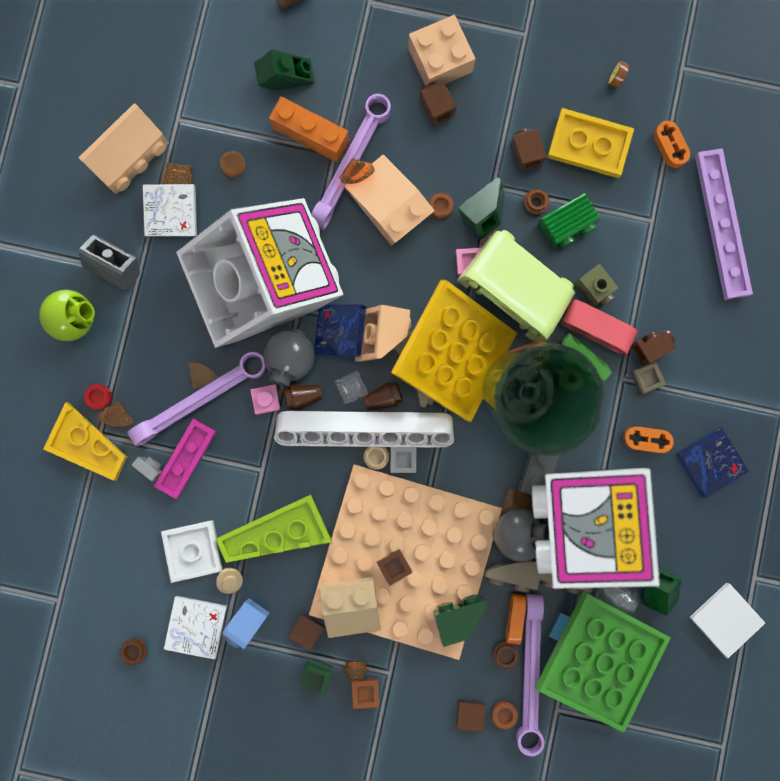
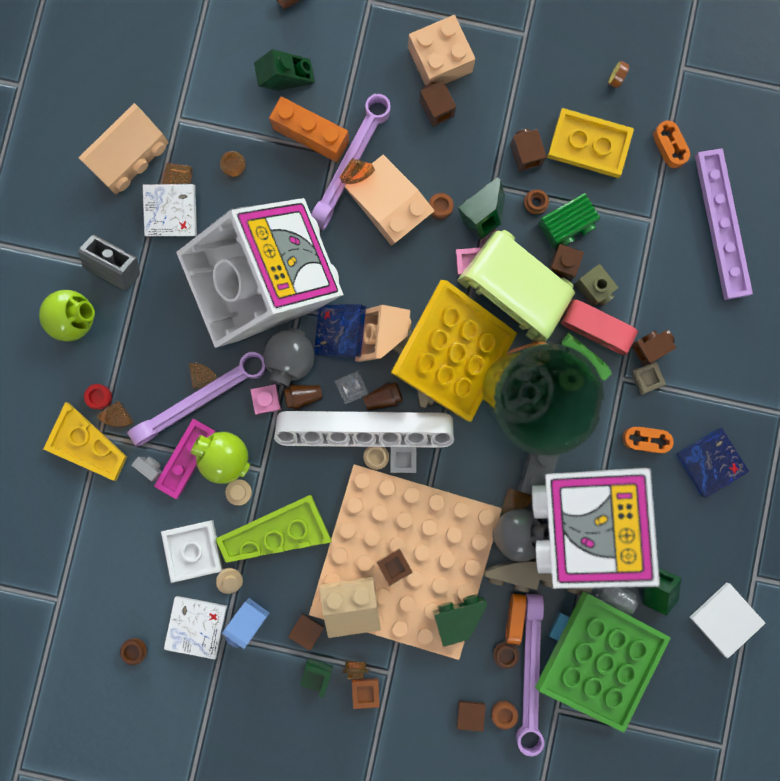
none -> lime brick [190,432,250,484]
none -> tan plate [225,479,252,505]
none -> reddish brown brick [548,244,584,282]

